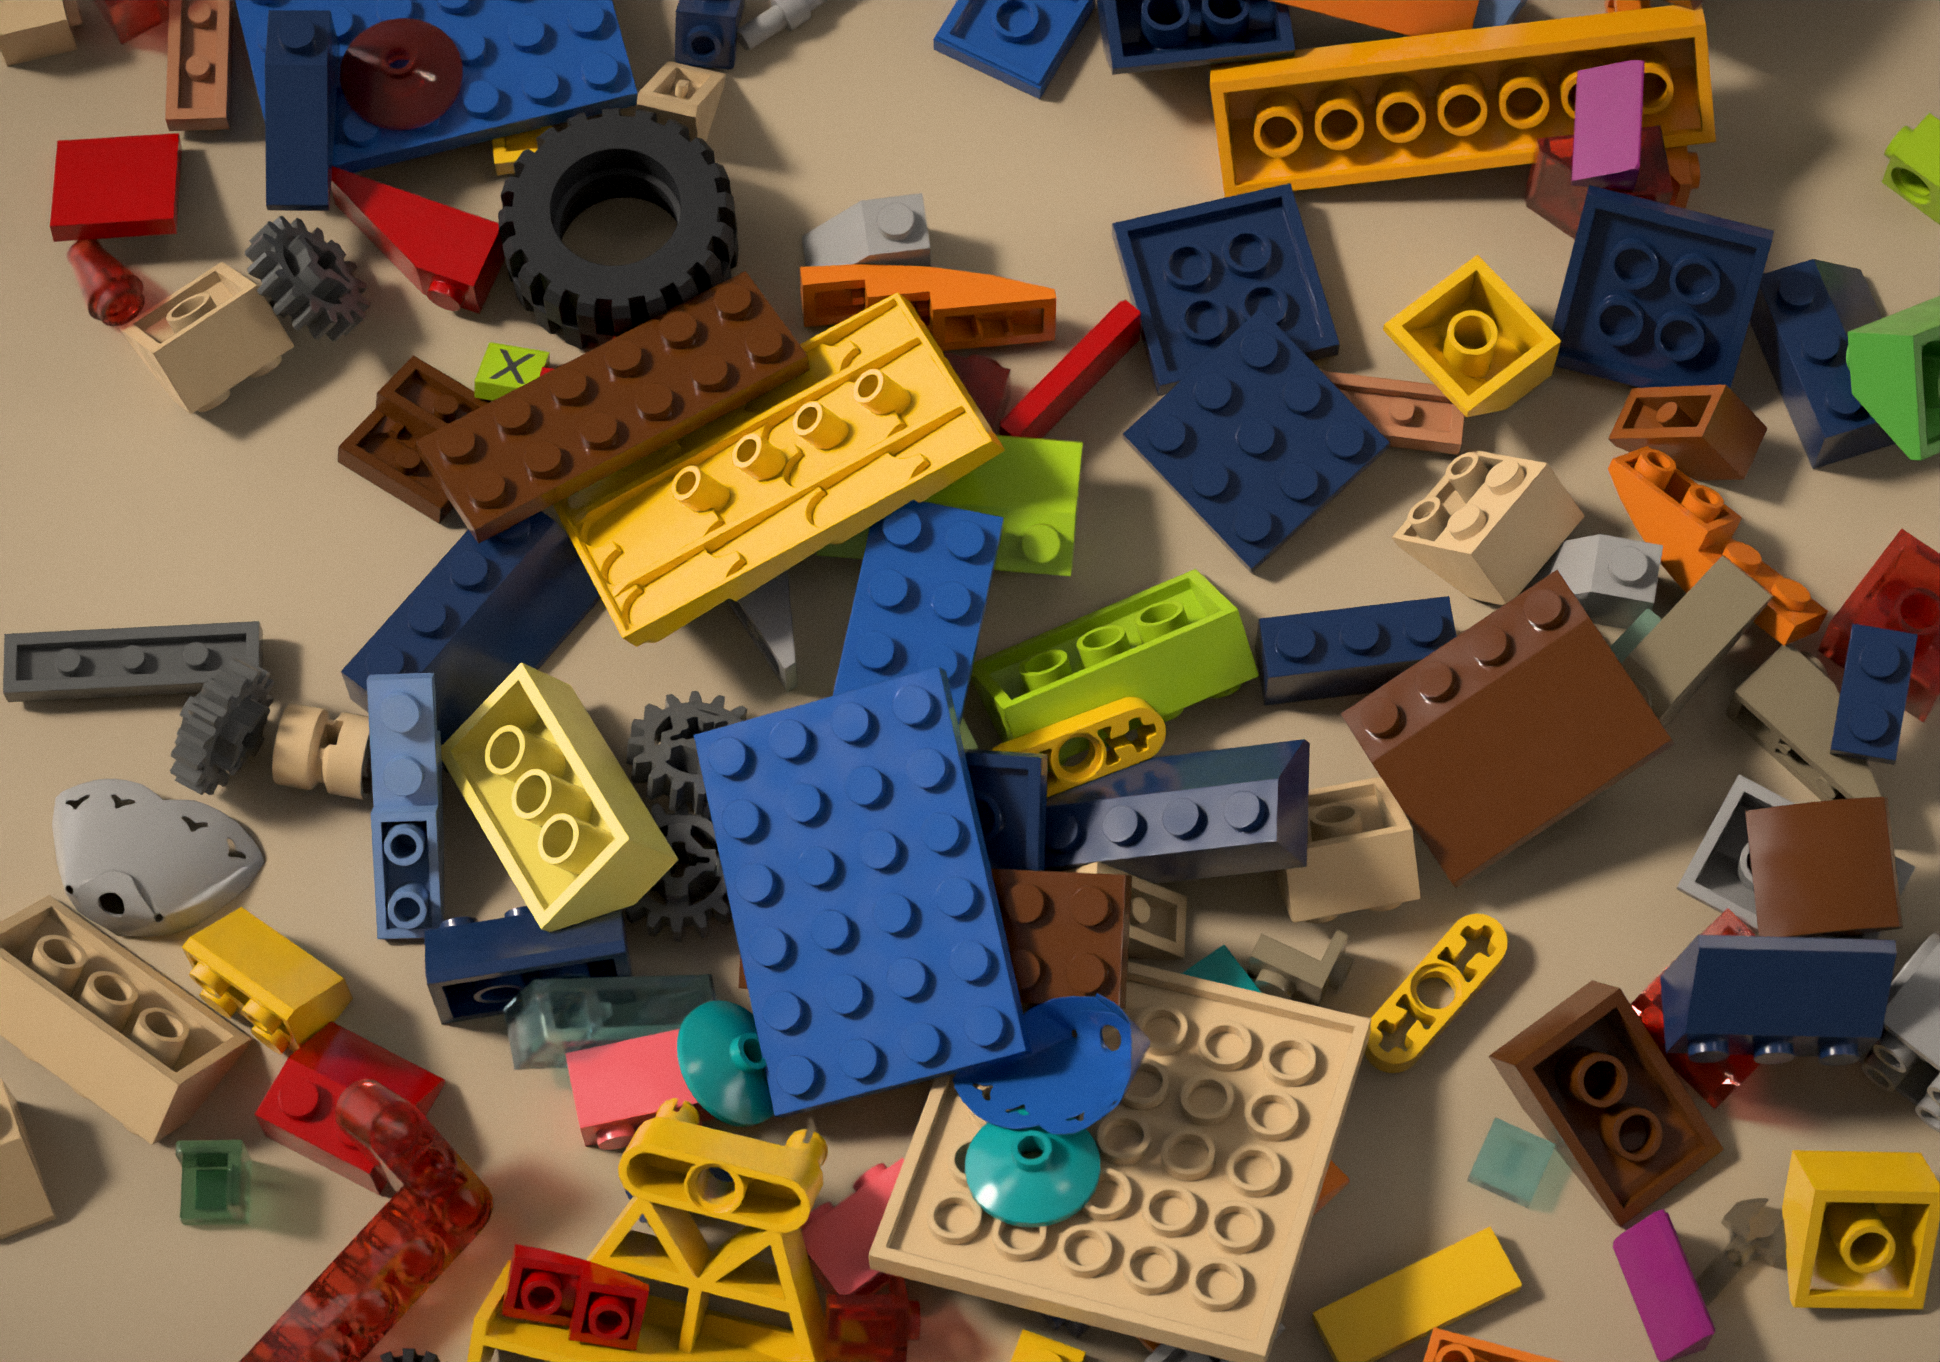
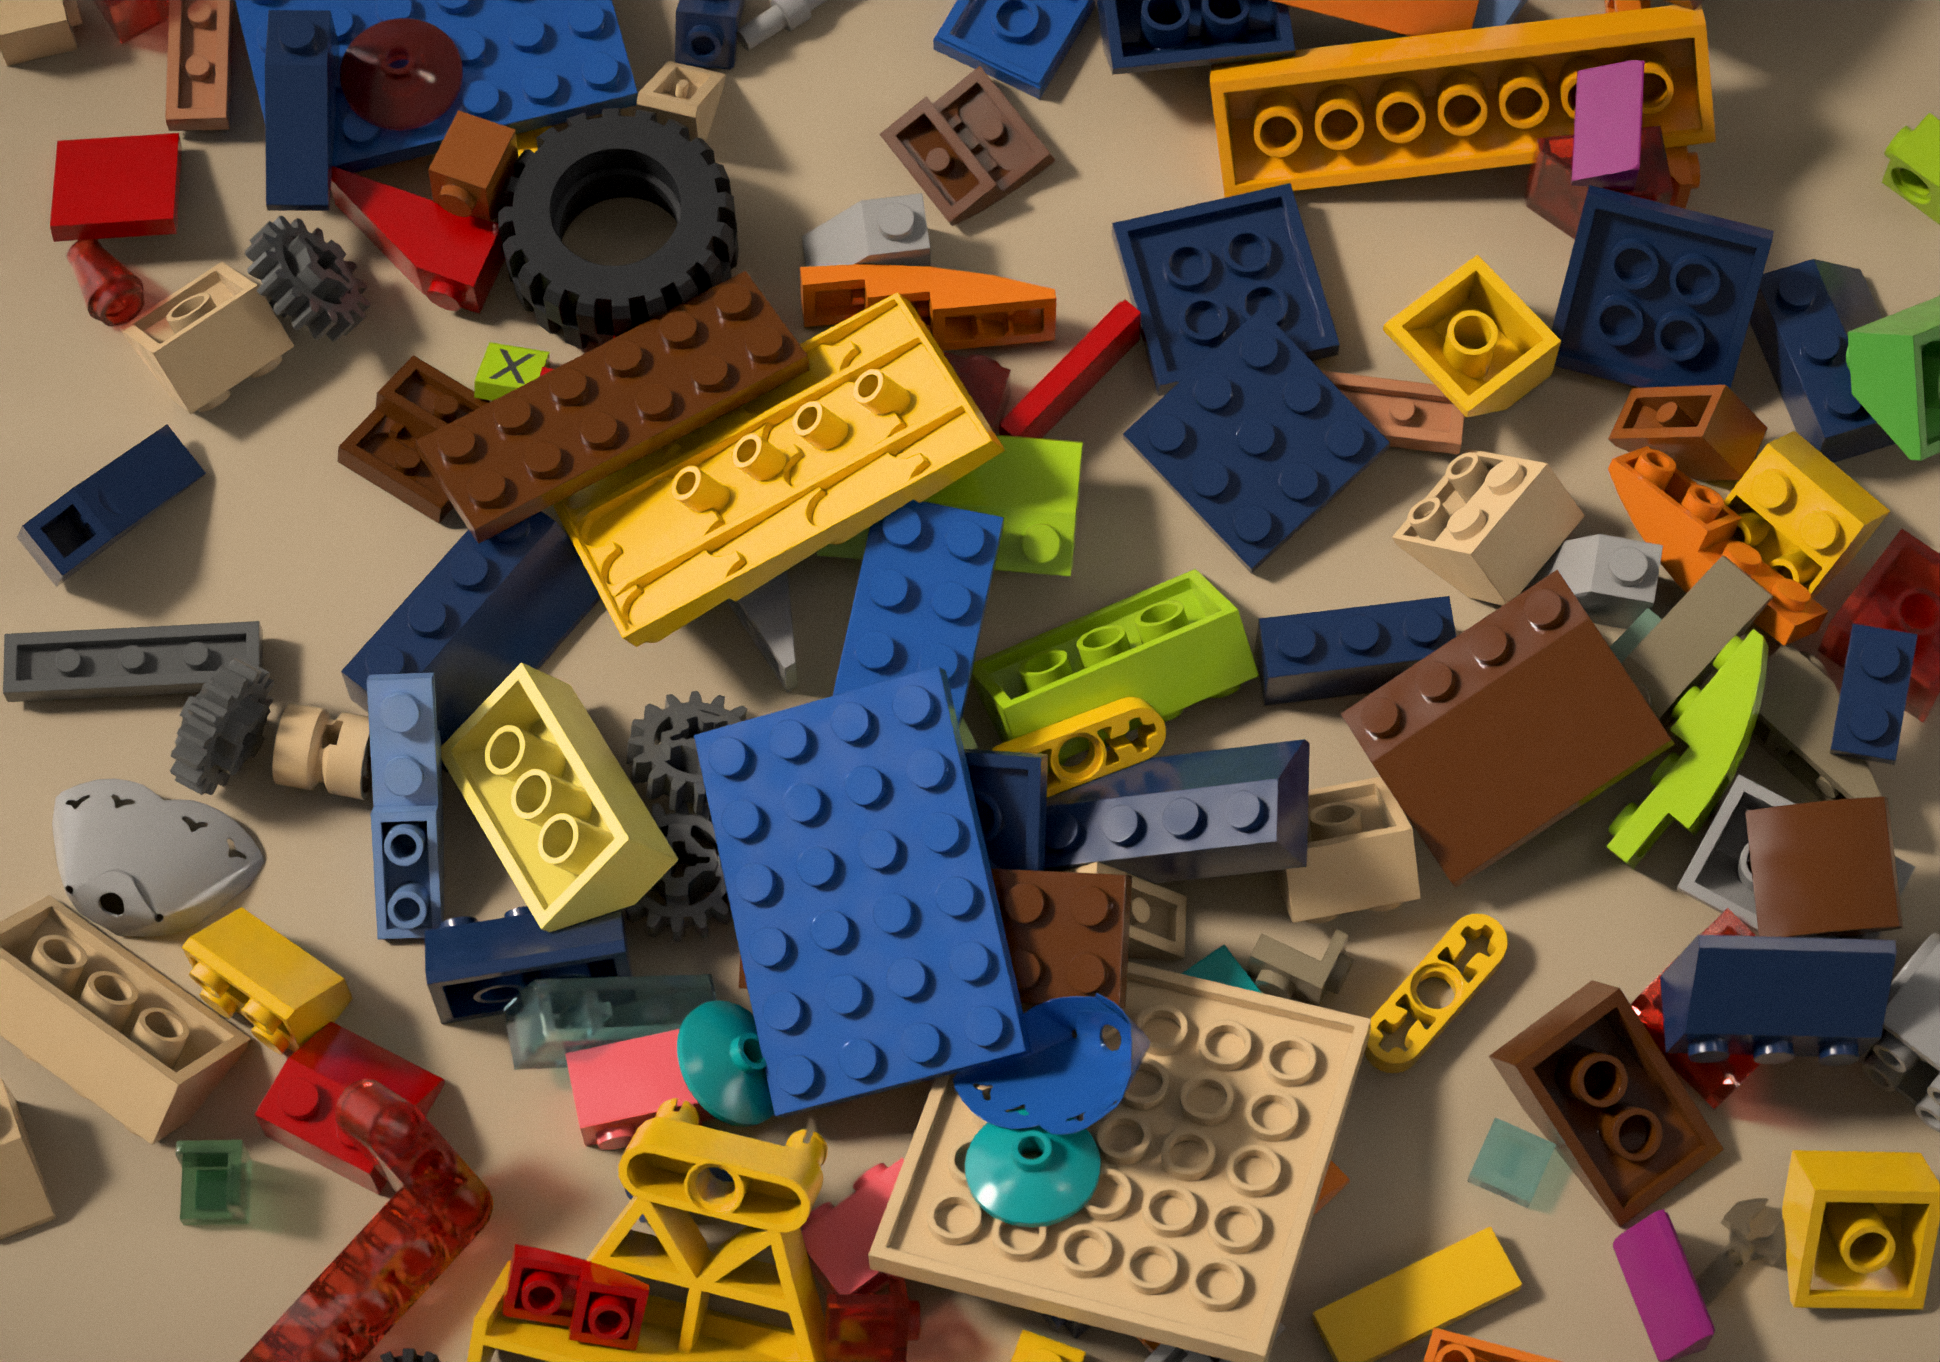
none -> dark blue slope [17,424,206,587]
none -> dark orange slope [428,110,519,222]
none -> reddish brown slope [879,66,1056,226]
none -> lime slope [1606,629,1769,869]
none -> yellow slope [1724,430,1890,599]

